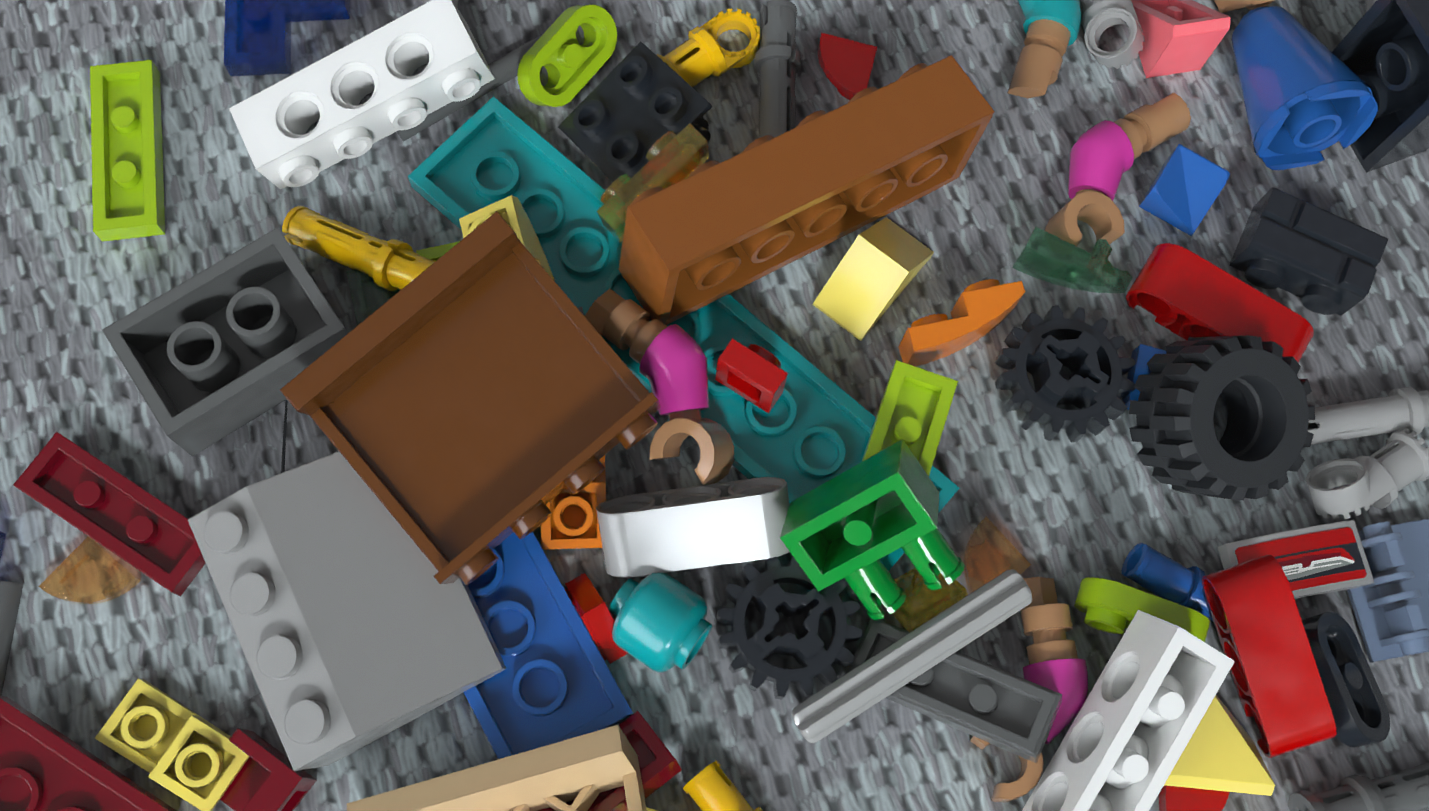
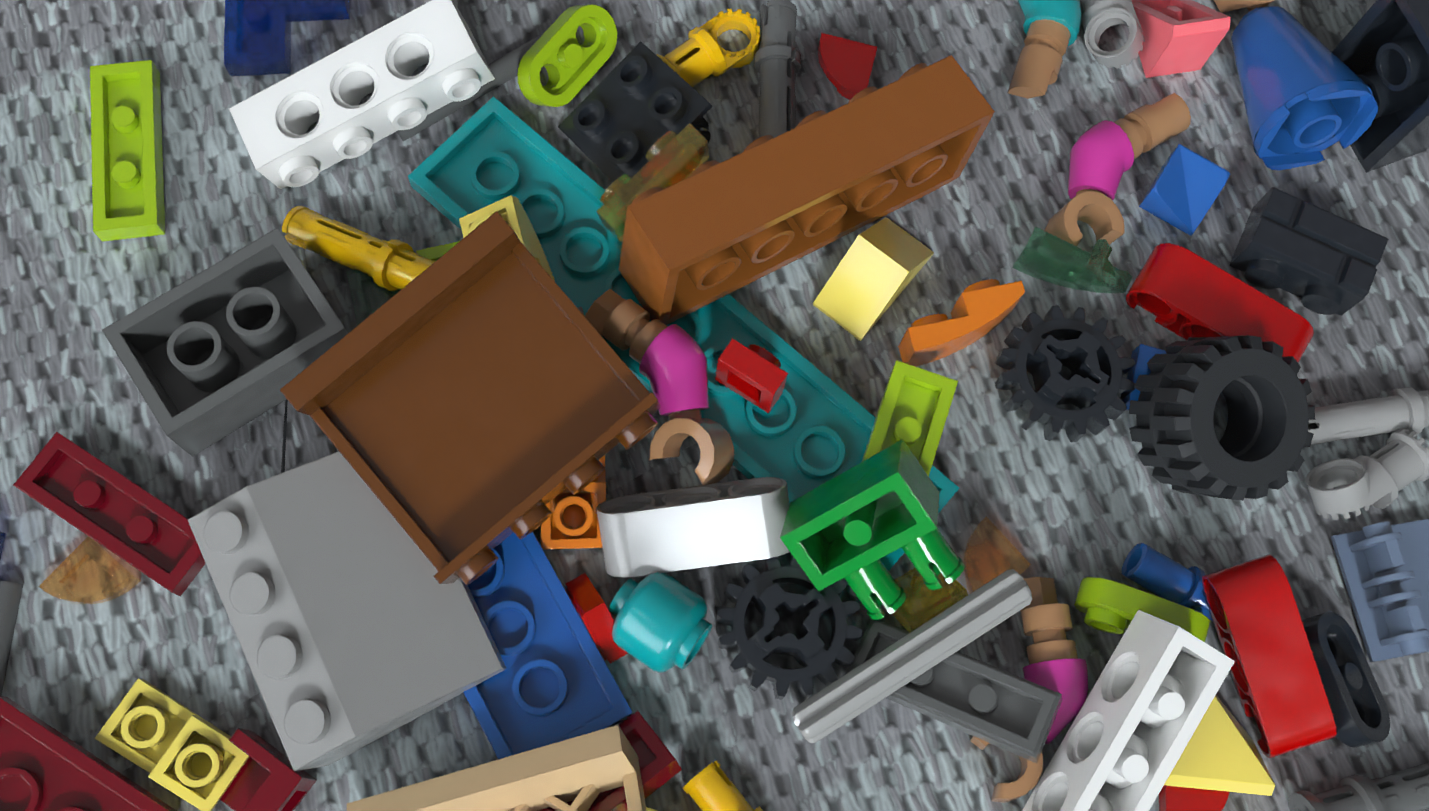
slope [1217,520,1374,599] -> none

